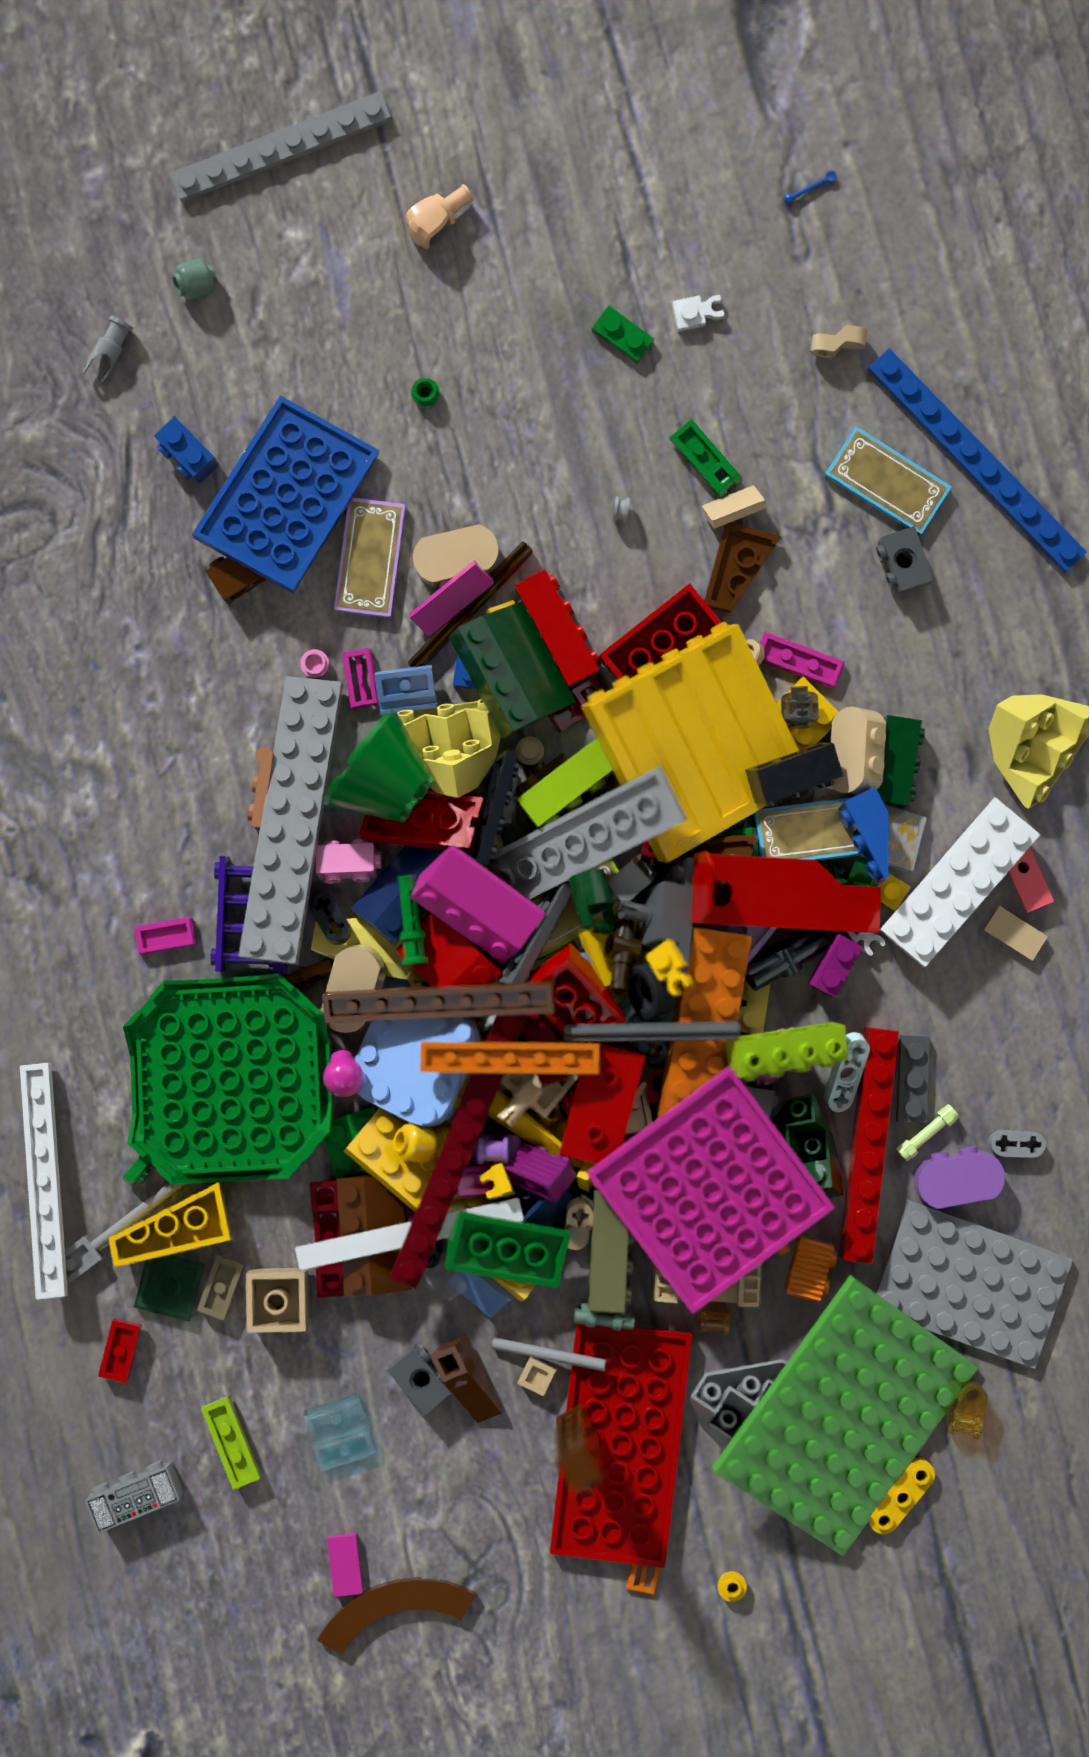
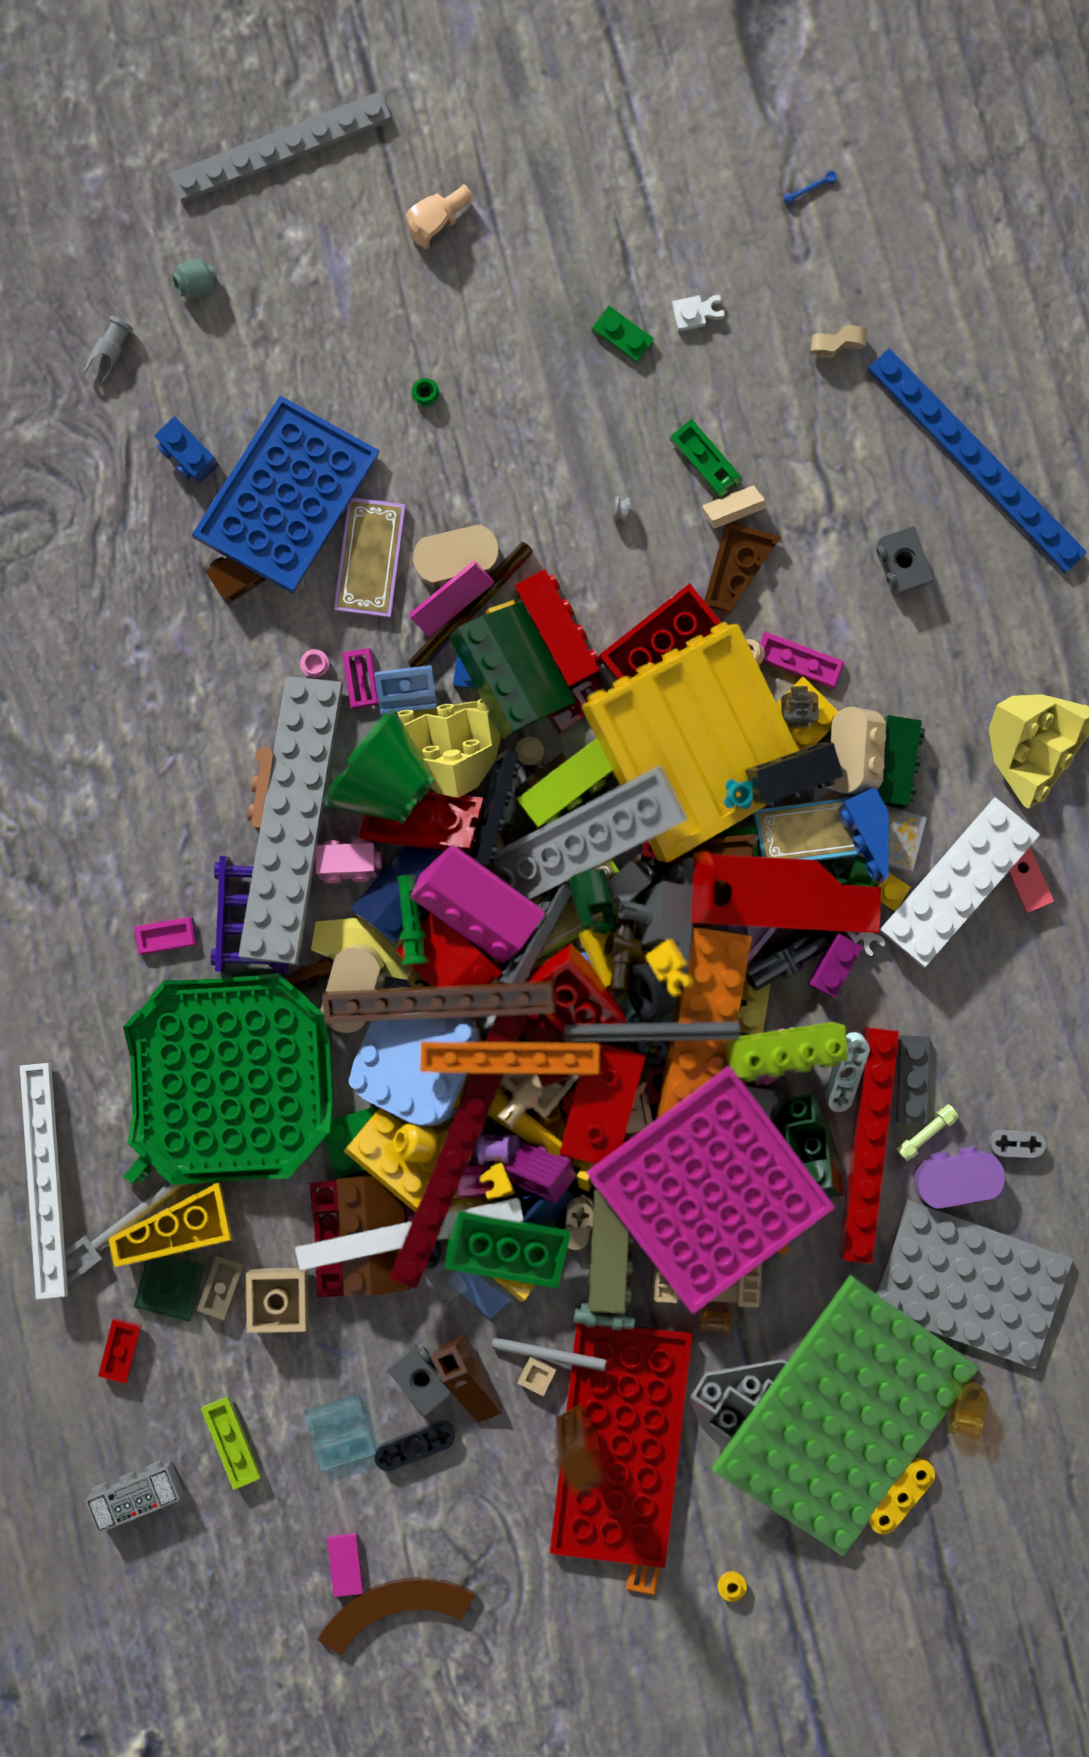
black beam [310,893,351,945] -> none
dark pink piece [323,1050,364,1097] -> none
orange brick [783,1235,837,1303] -> none
pearl gold tile [824,426,952,536] -> none
tan tile [982,906,1048,961] -> none
none -> black beam [375,1420,455,1471]
none -> teal plate [724,779,753,809]

